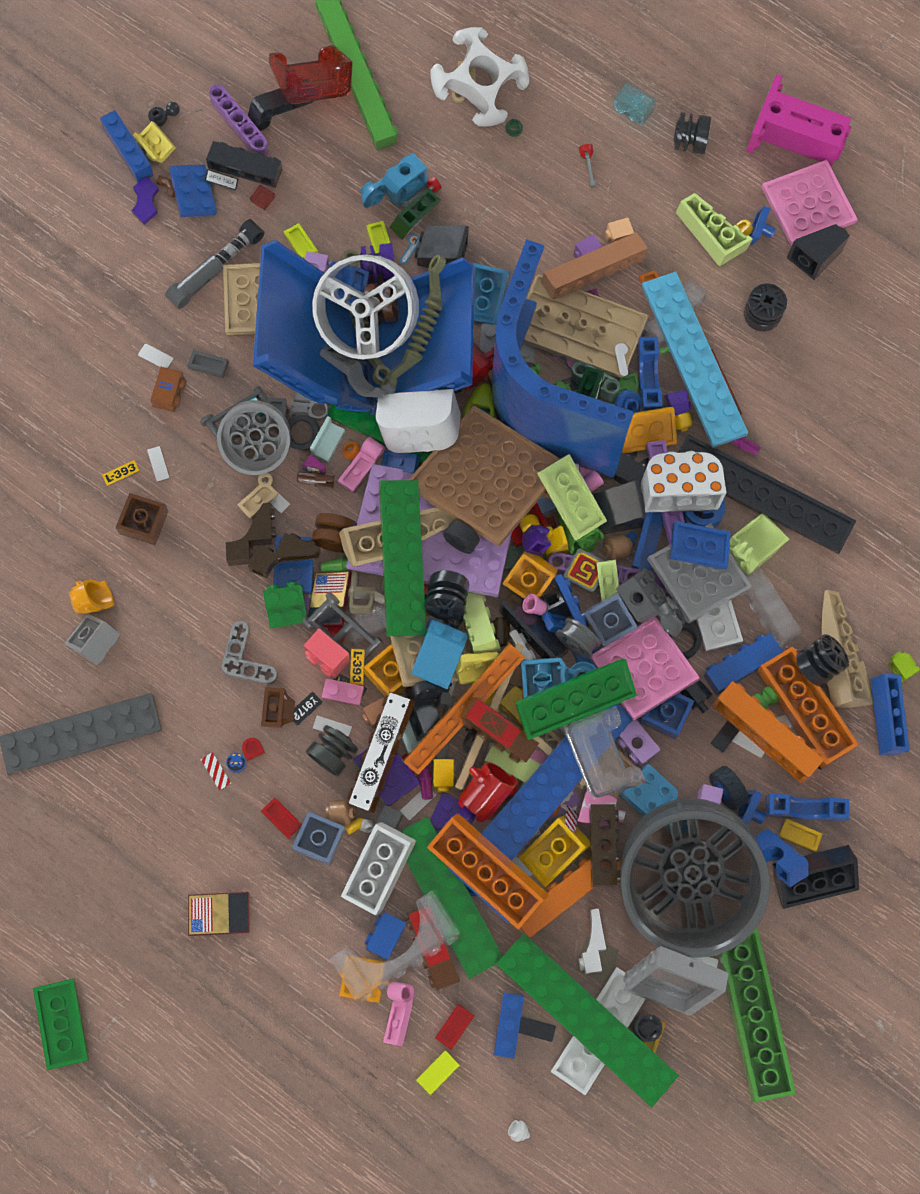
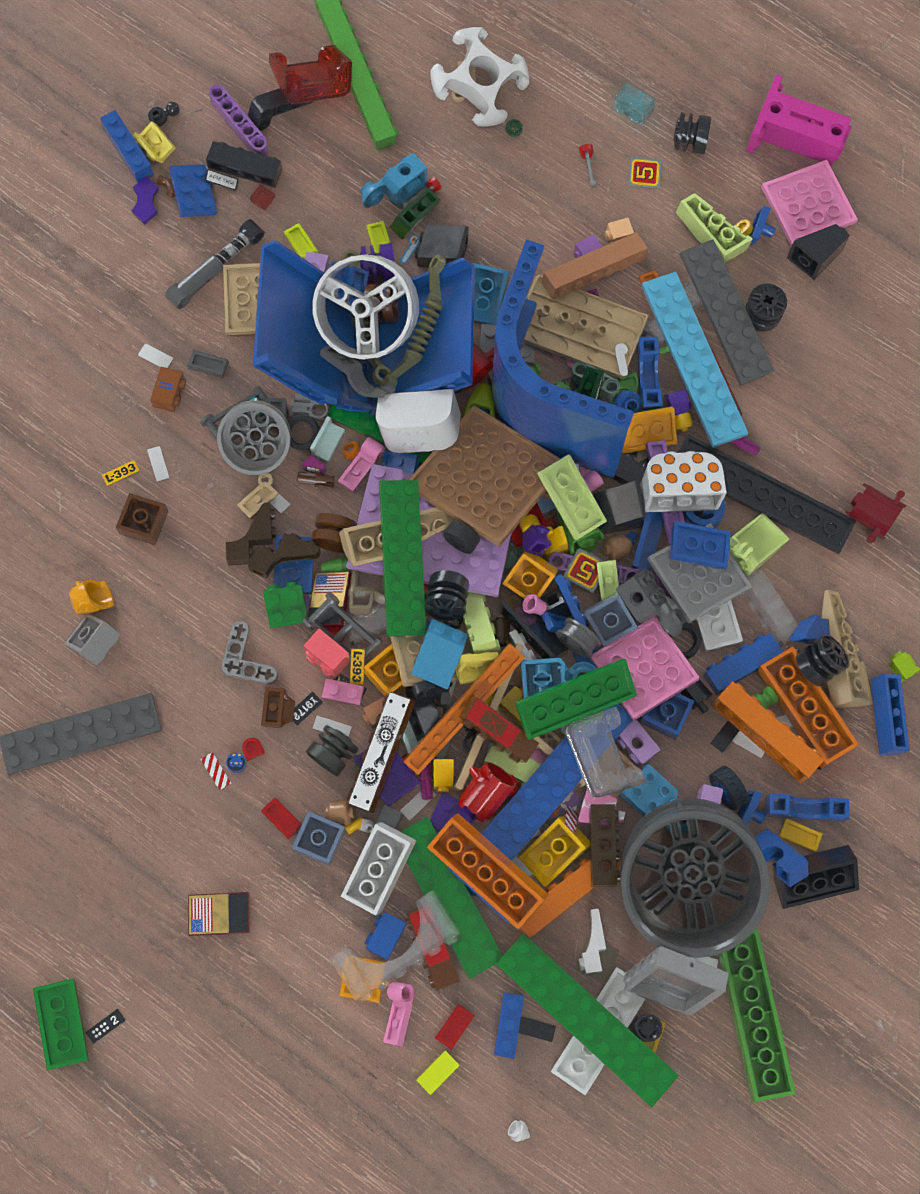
none -> black sticker [86,1009,125,1044]
none -> sticker [628,157,662,188]
none -> dark grey plate [679,239,774,386]
none -> blue slope [790,615,830,645]
none -> dark red container [845,483,907,544]

